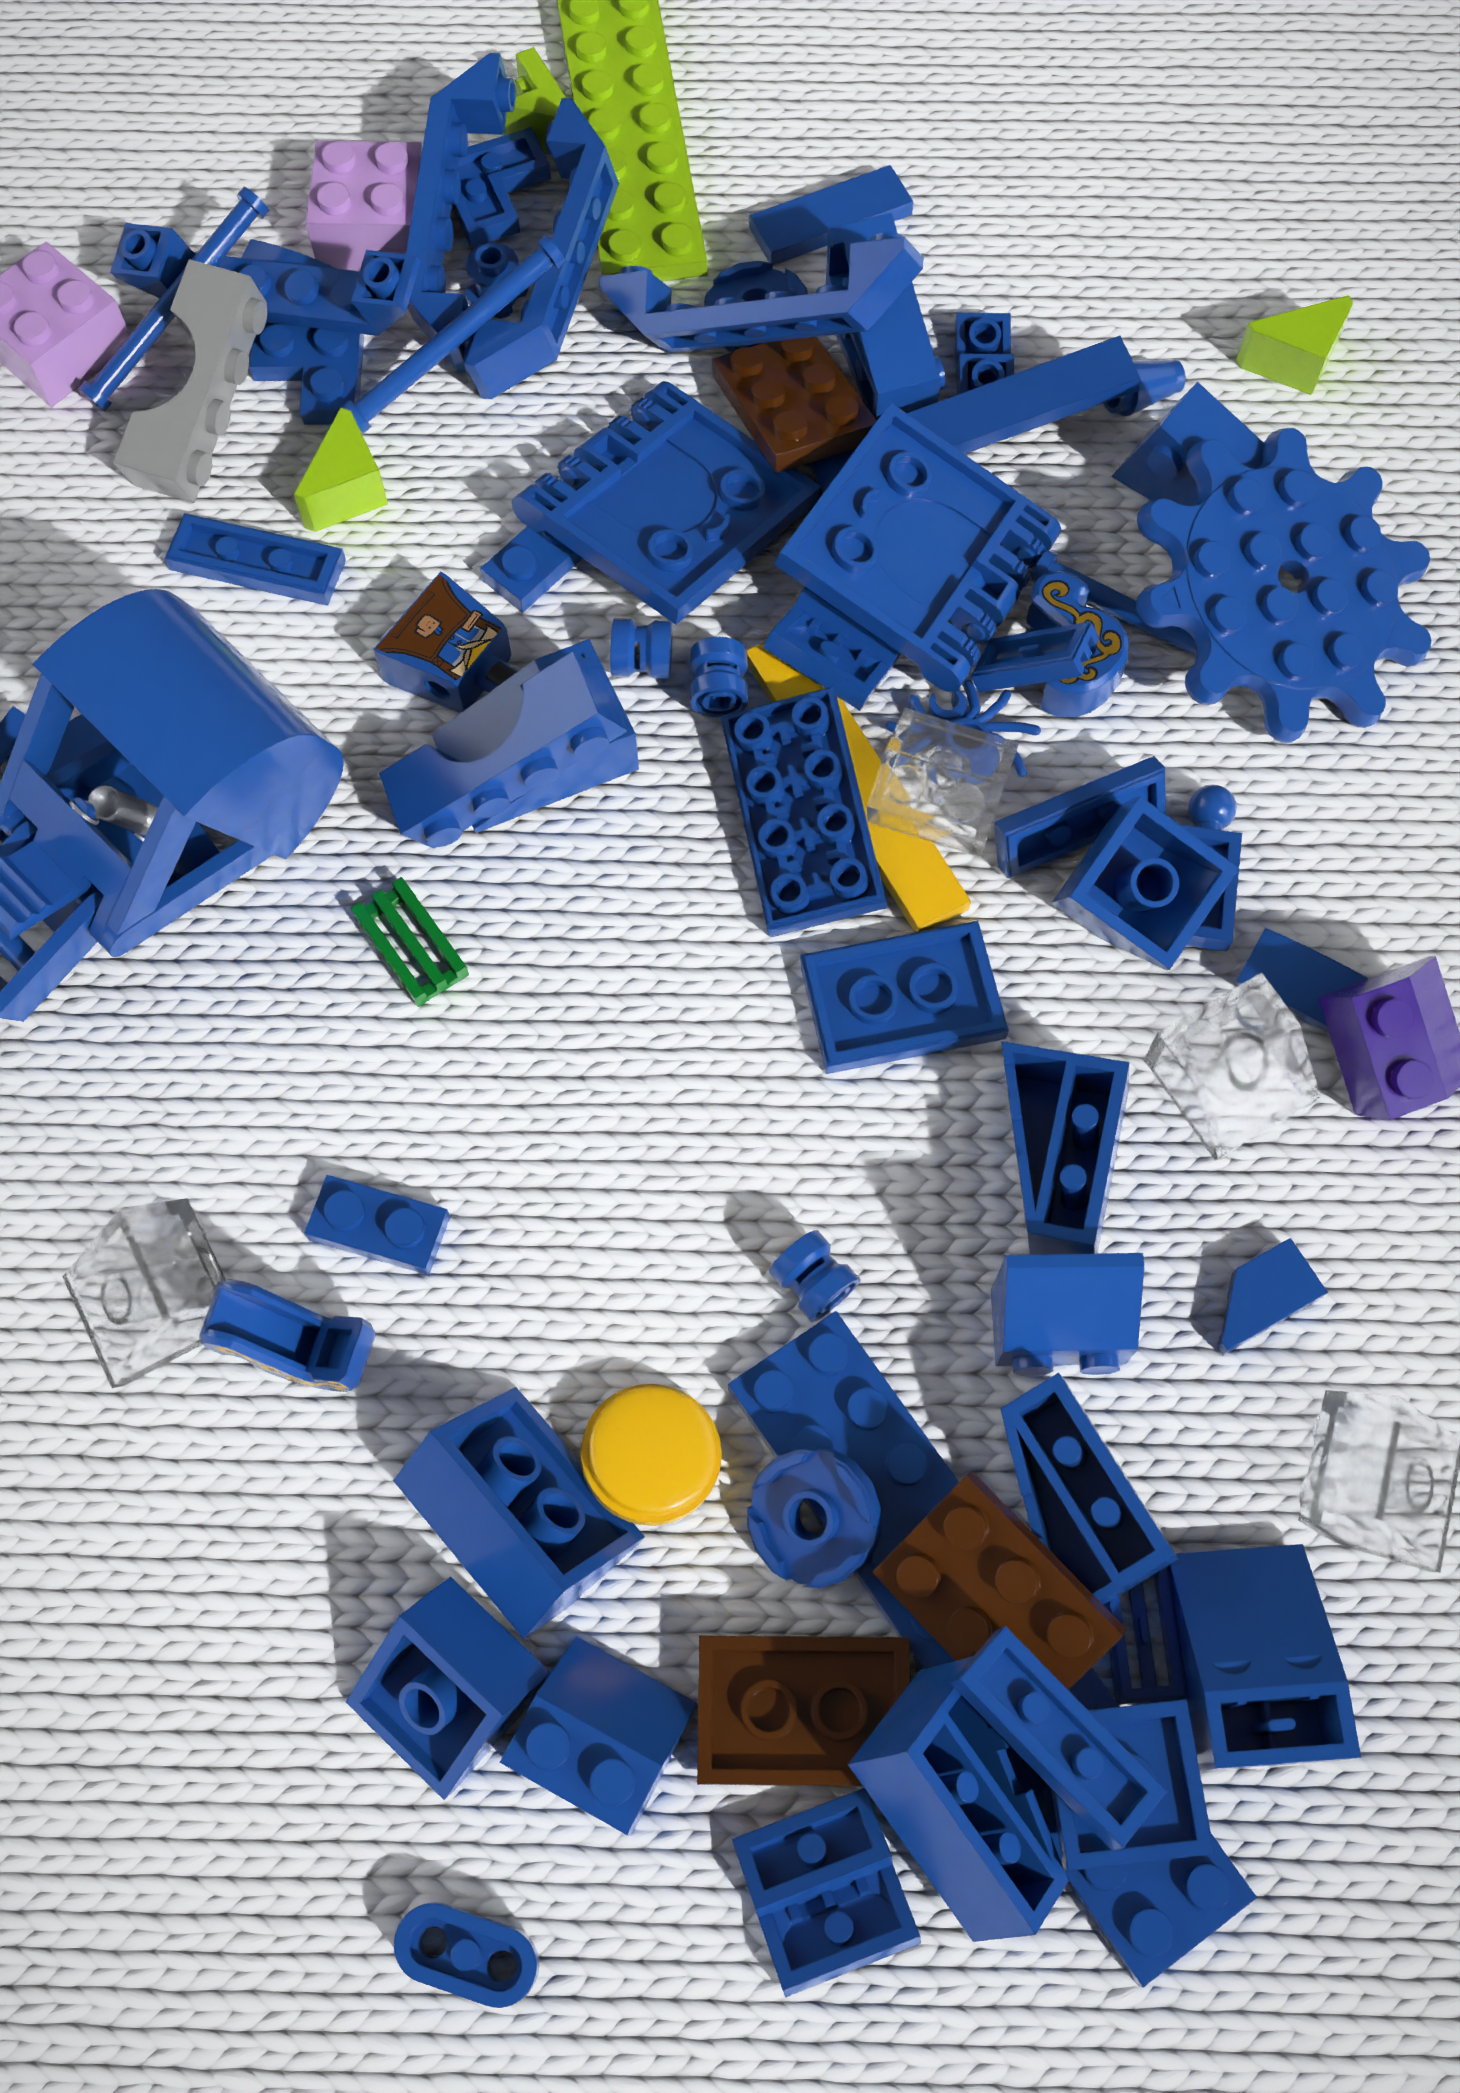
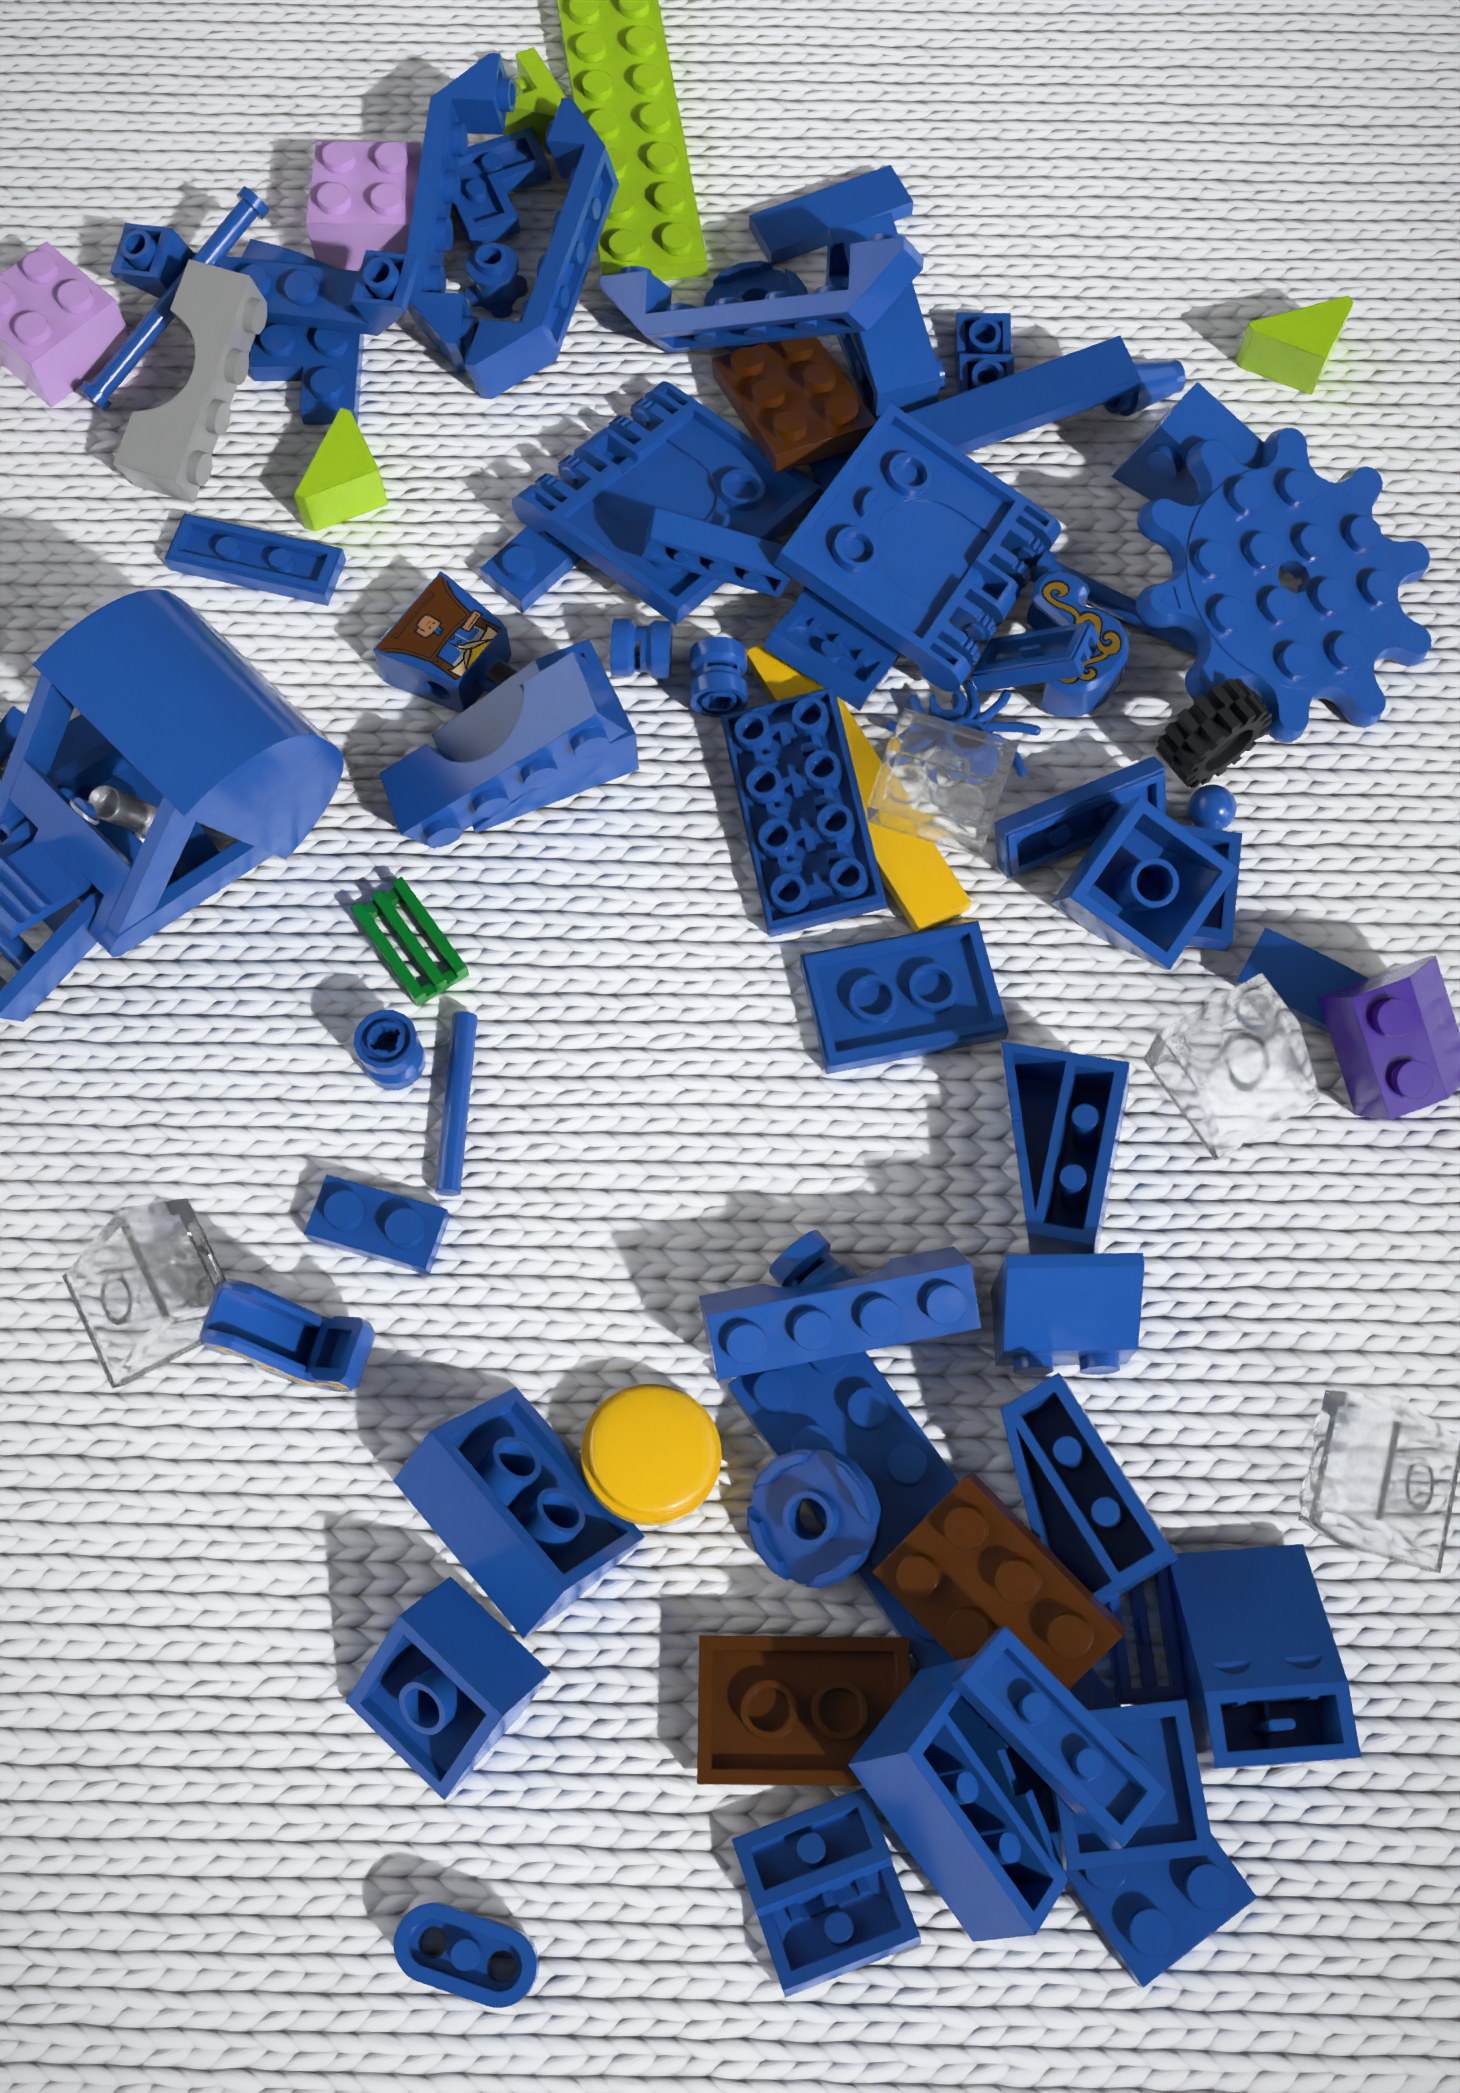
blue bar [342,234,567,434] -> none
blue slope [499,1636,698,1836] -> none
blue tile [1217,1238,1328,1356] -> none
none -> blue wheel [354,1010,426,1090]
none -> blue bar [435,1011,478,1197]
none -> blue piece [641,507,791,598]
none -> blue arch [699,1246,982,1380]
none -> black tyre [1156,678,1273,788]

